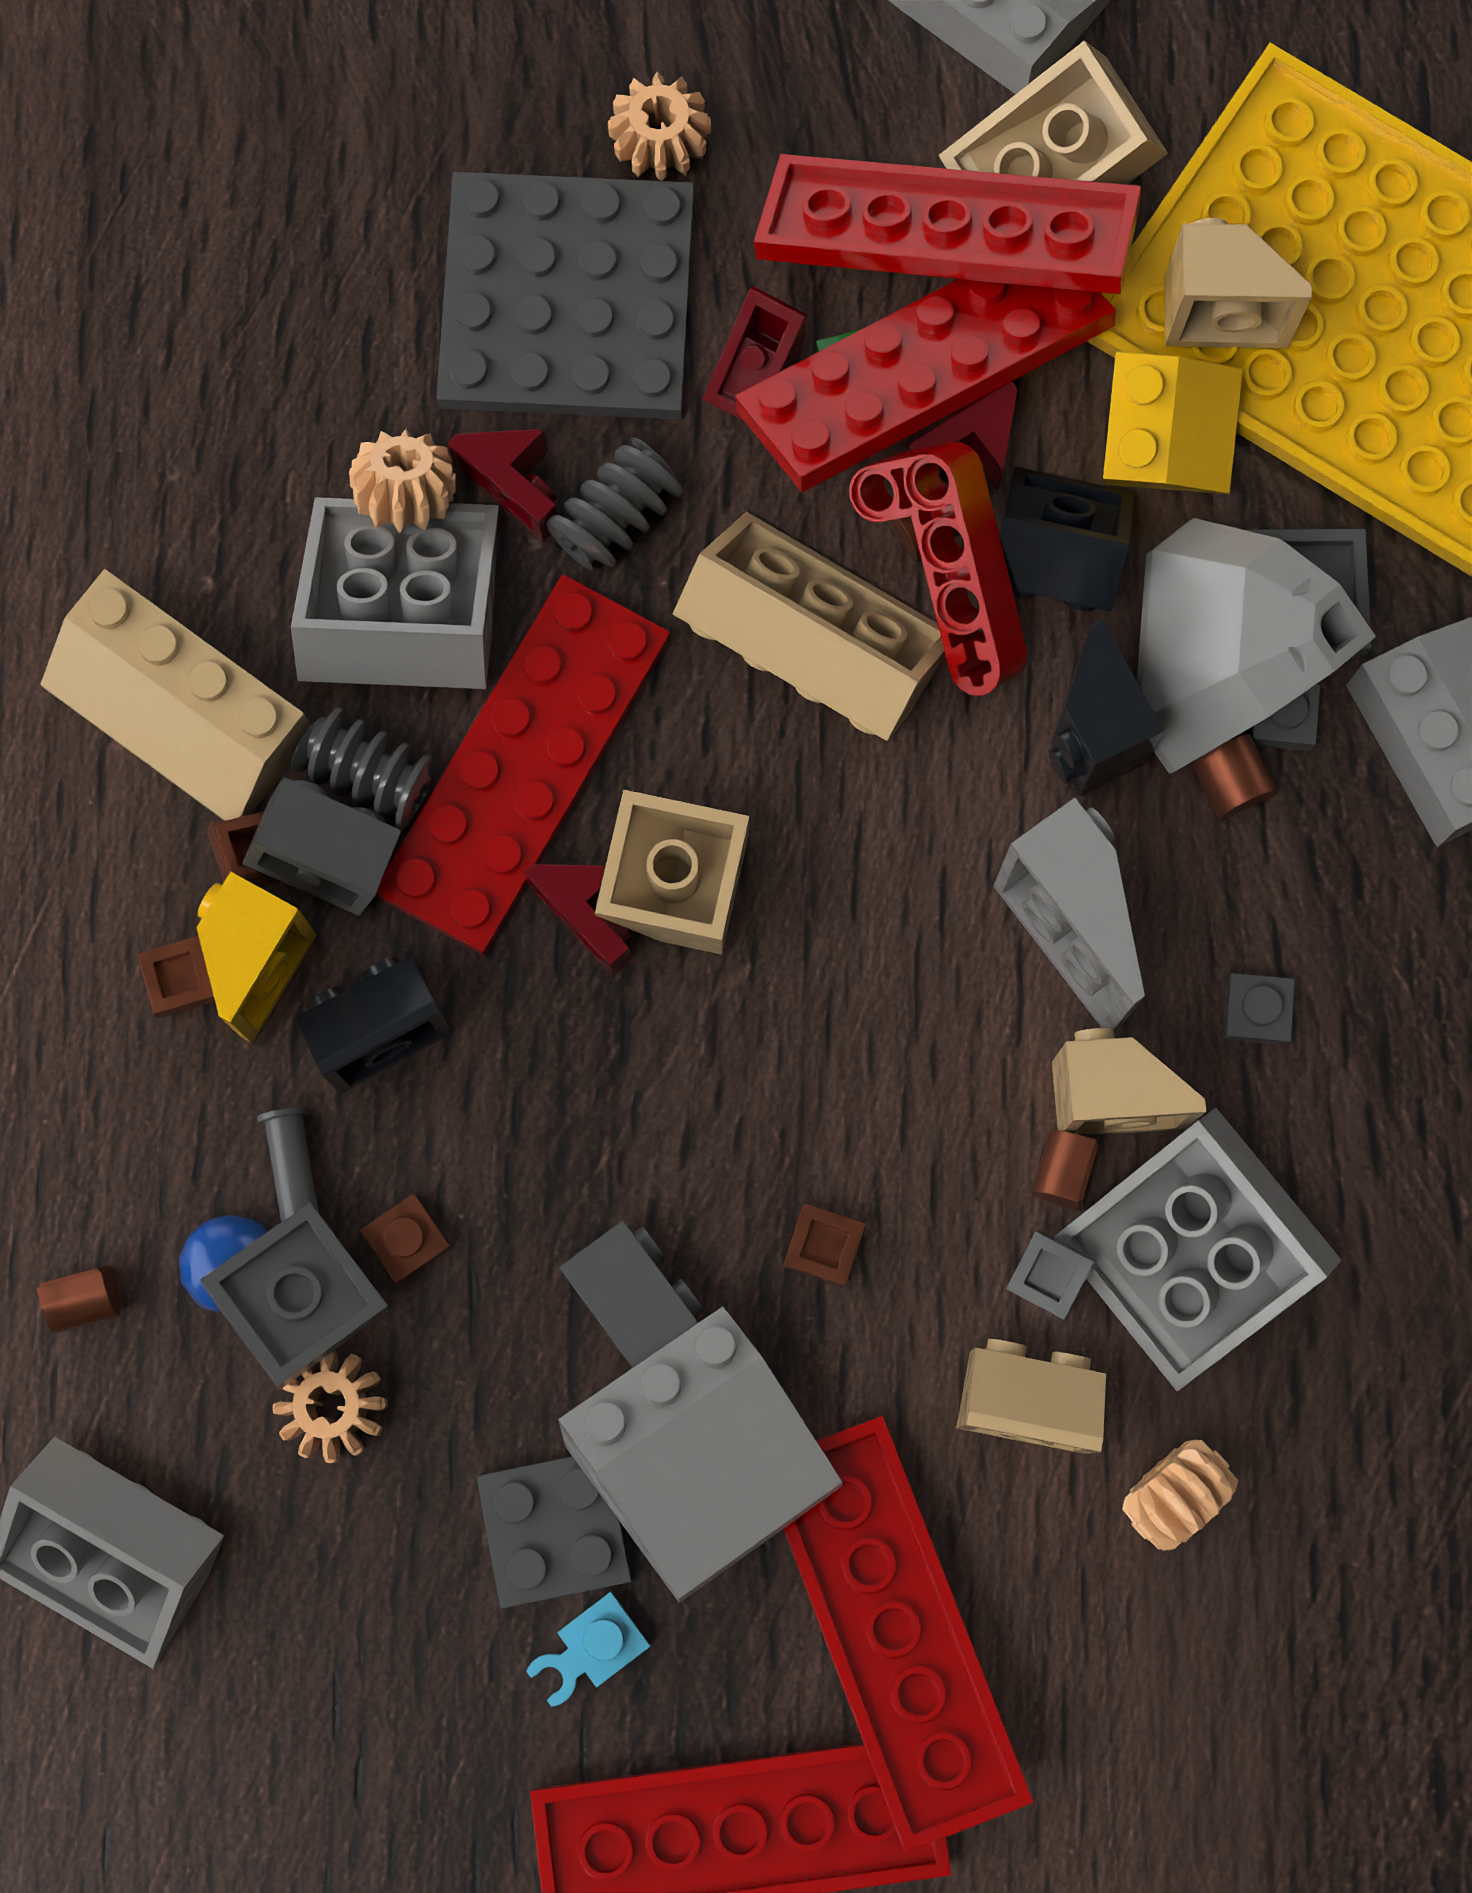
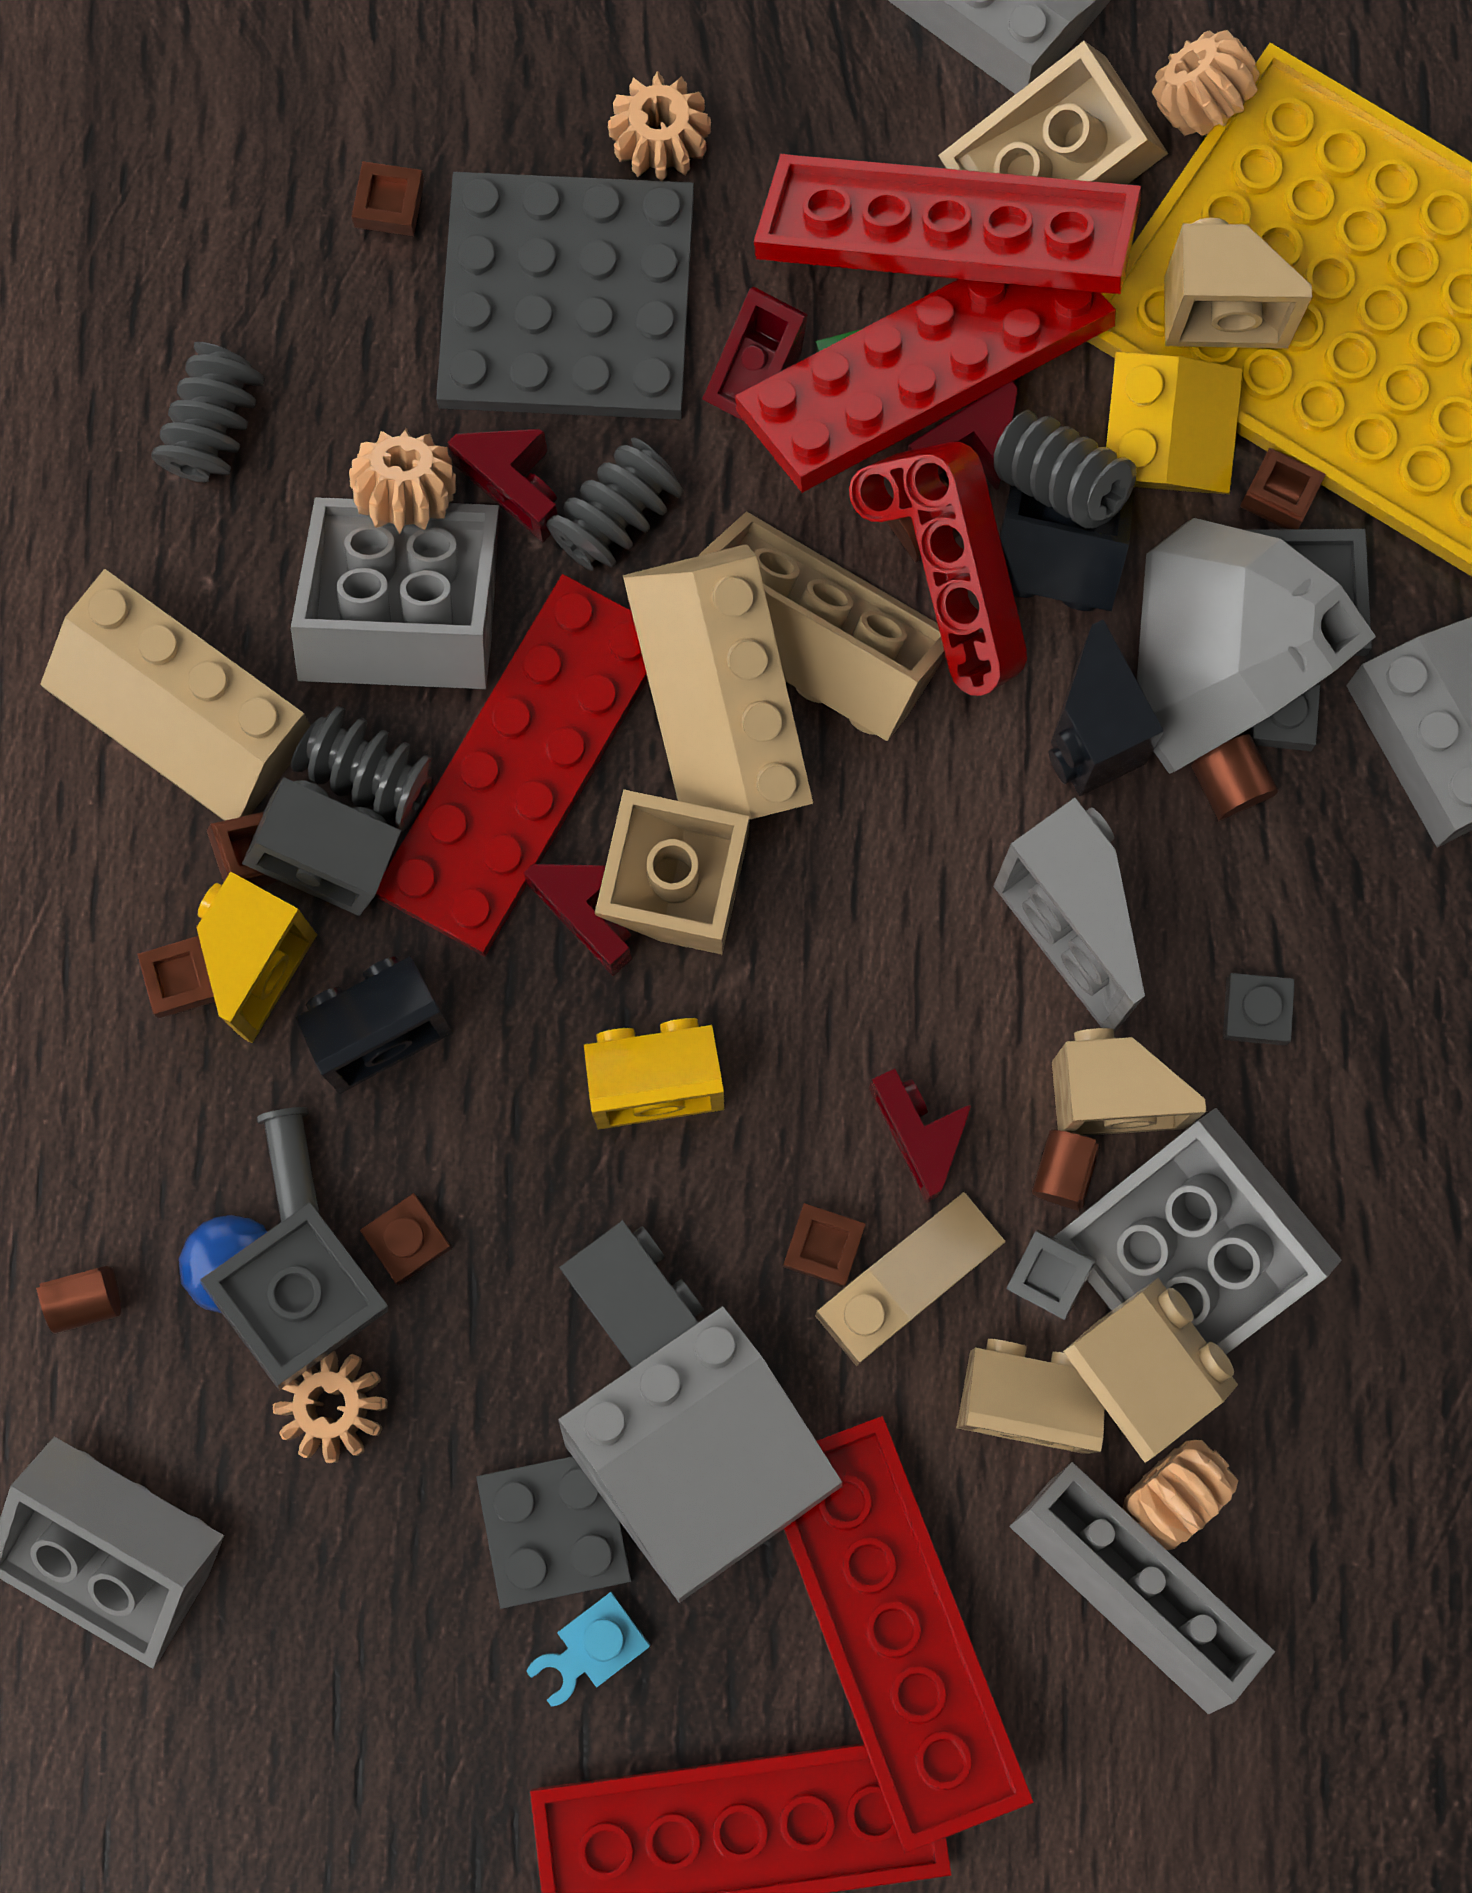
none -> dark grey piece [151,342,265,483]
none -> copper plate [352,161,424,236]
none -> yellow slope [584,1018,724,1130]
none -> tan slope [622,544,813,819]
none -> tan slope [815,1192,1006,1366]
none -> dark red slope [869,1068,971,1203]
none -> dark grey piece [994,409,1137,528]
none -> light grey brick [1009,1462,1275,1715]
none -> tan slope [1063,1278,1238,1463]
none -> light nougat gear [1152,30,1260,136]
none -> copper brick [1240,448,1326,529]

